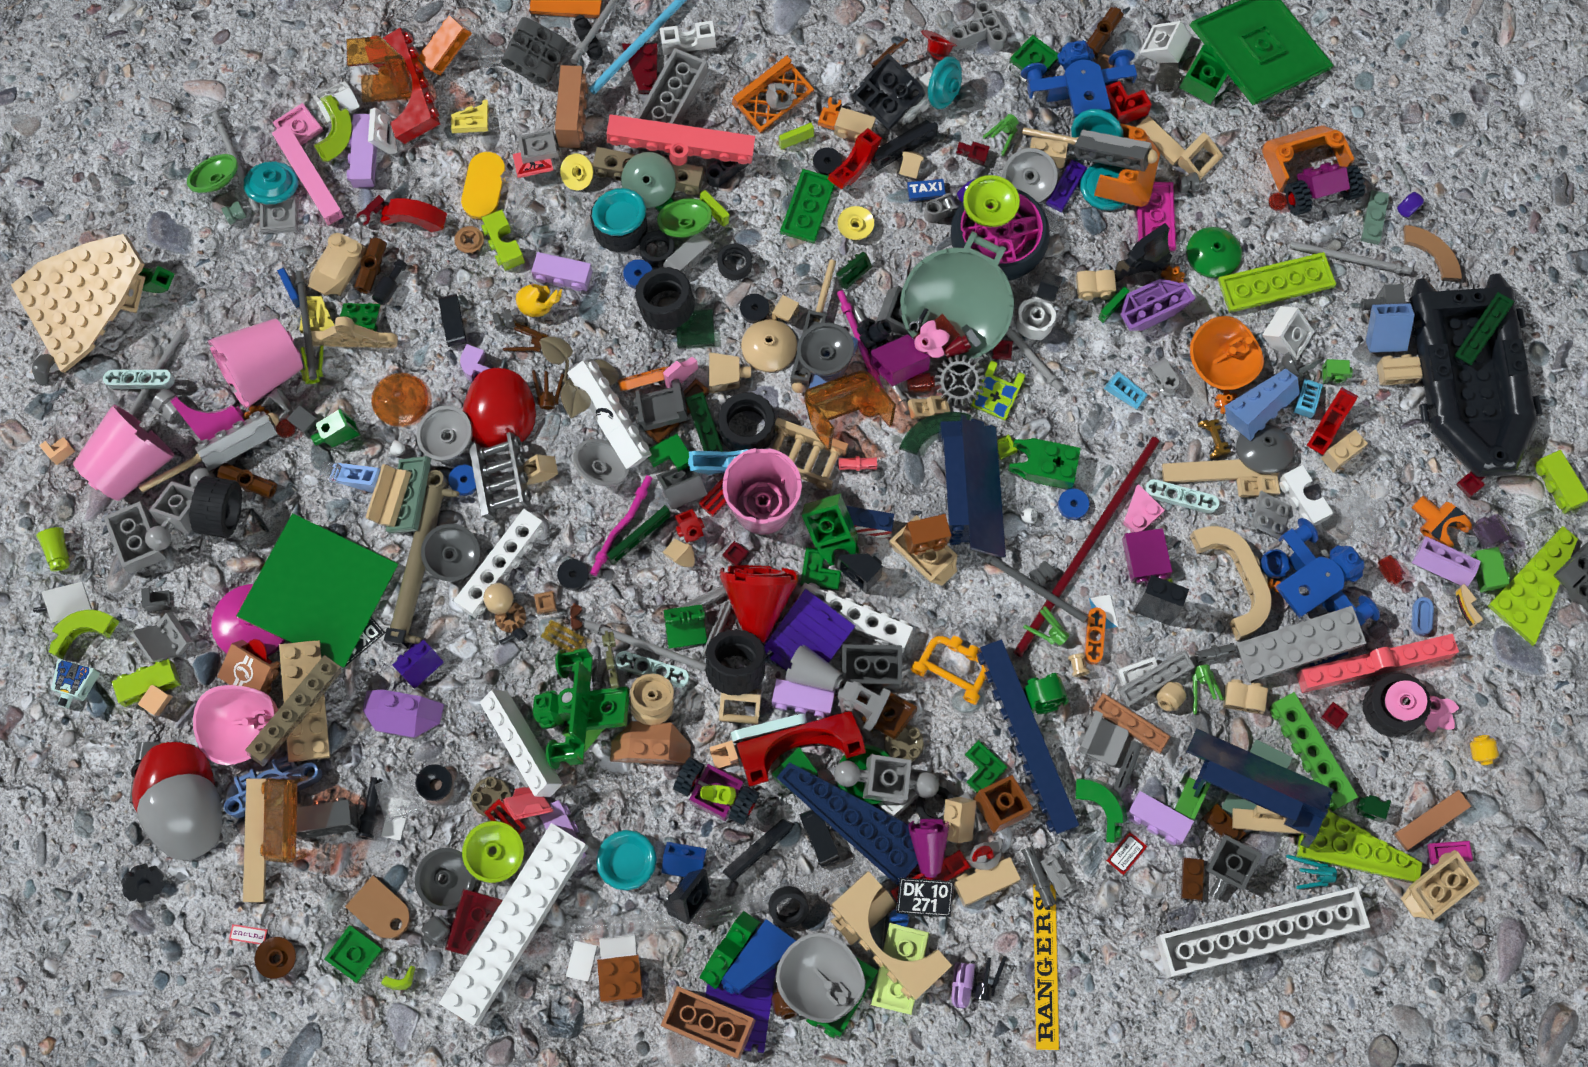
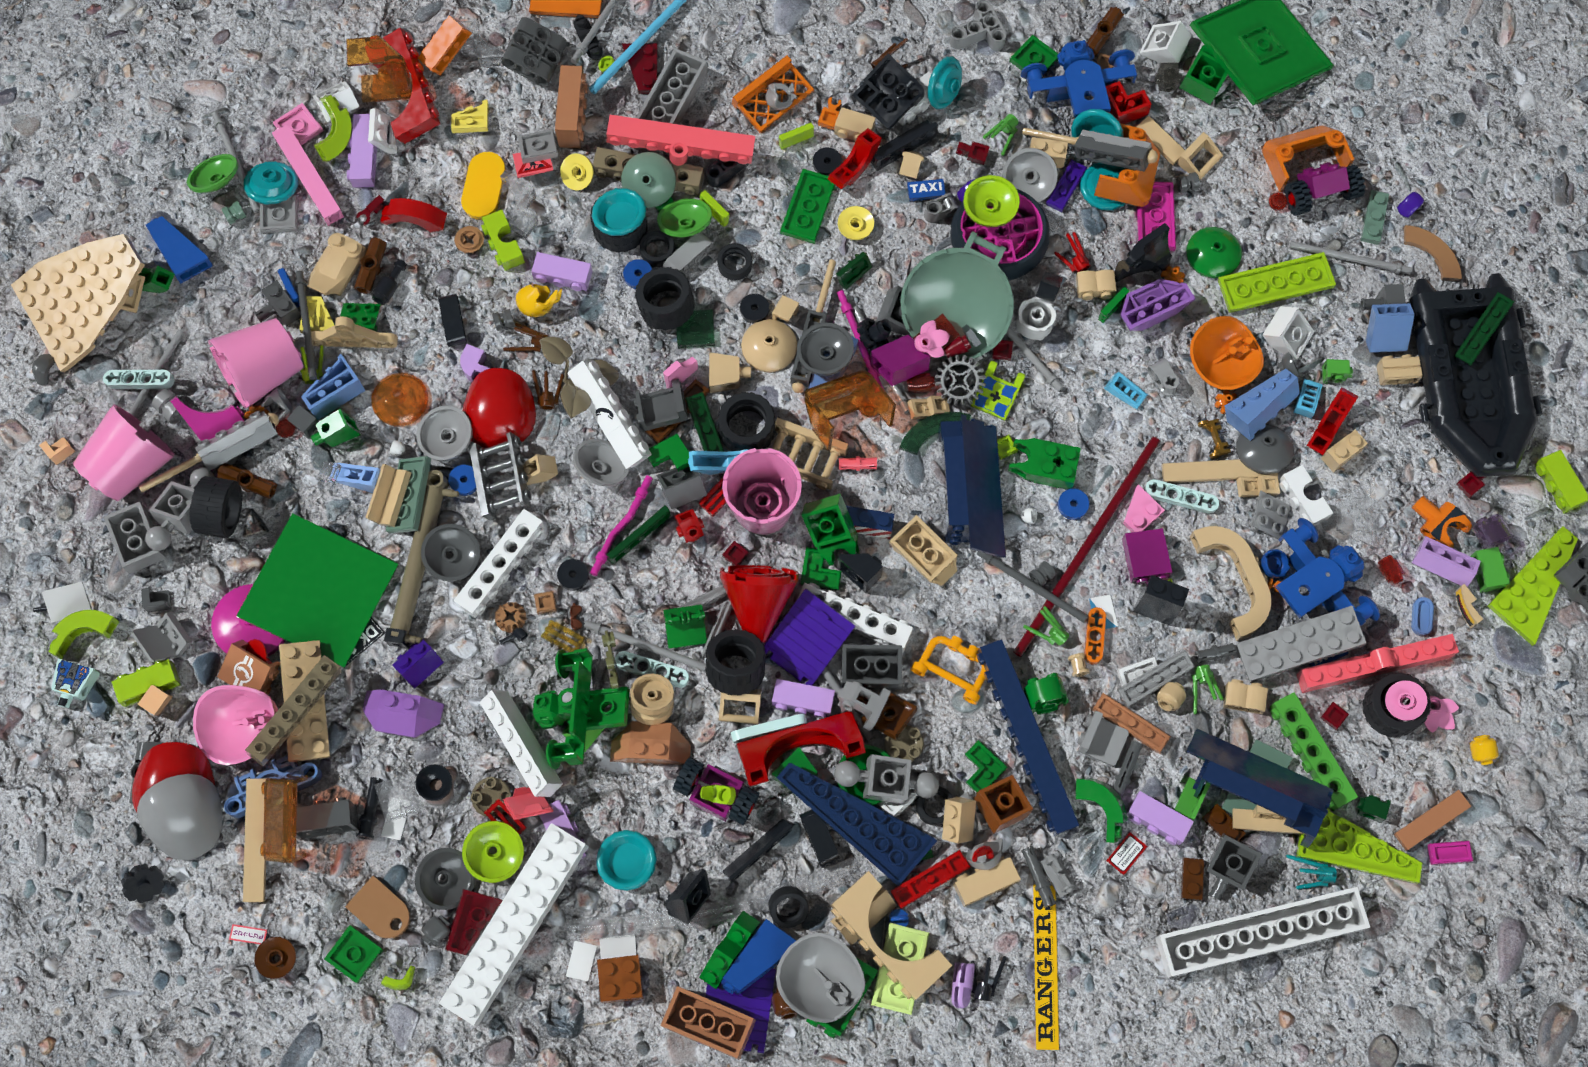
lime plant [36,527,70,572] -> none
tan hair [483,583,513,615] -> none
orange beam [618,366,670,391] -> none
white arch [660,21,716,55] -> none
tan tile [662,539,695,567] -> none
blue panel [662,842,707,877] -> none
light nougat panel [710,740,739,769] -> none
light grey cone [786,645,844,691] -> none
black sticker [896,878,954,917] -> none
dark orange brick [903,514,951,555] -> none
magenta cone [908,818,949,878] -> none
black hand [909,308,929,333] -> none
red piece [921,30,957,60] -> none
tan slope [1401,850,1480,921] -> none
none -> blue slope [146,216,213,284]
none -> dark grey brick [254,280,301,327]
none -> medium blue wedge [301,354,365,420]
none -> lime tile [598,56,615,73]
none -> red plant [1054,232,1091,272]

